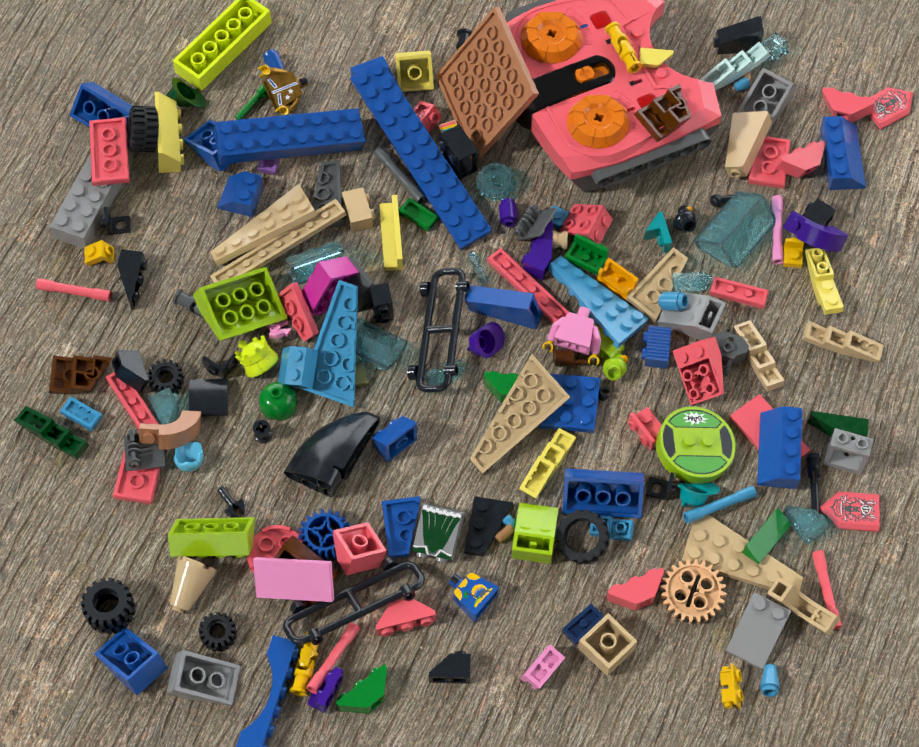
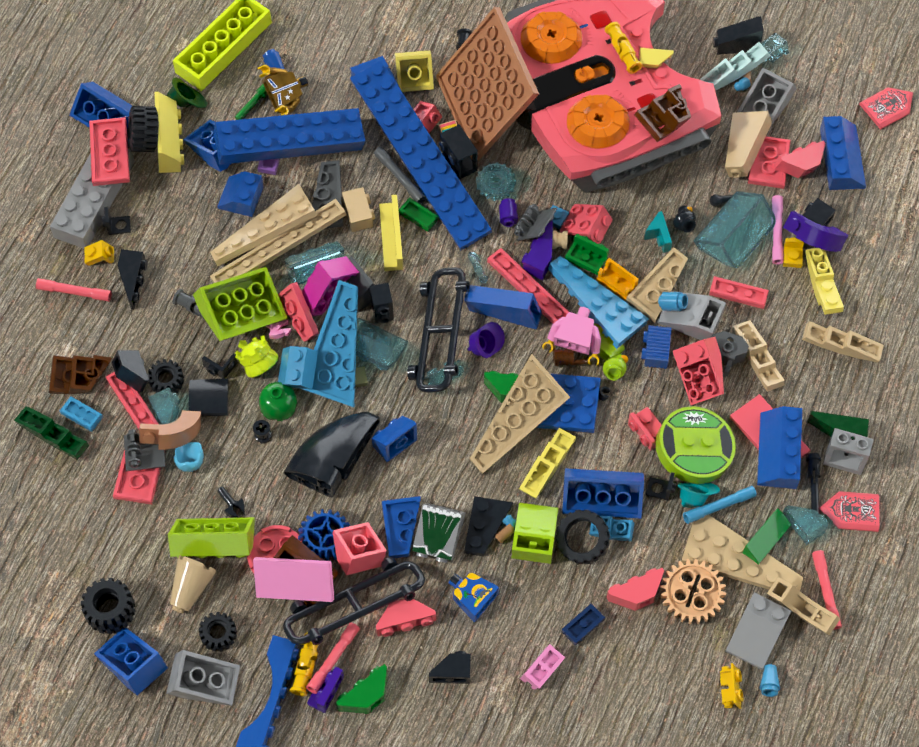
tan brick [578,613,638,676] -> none
clear light blue hinge [672,272,712,292] -> none
coral slope [822,87,876,122] -> none

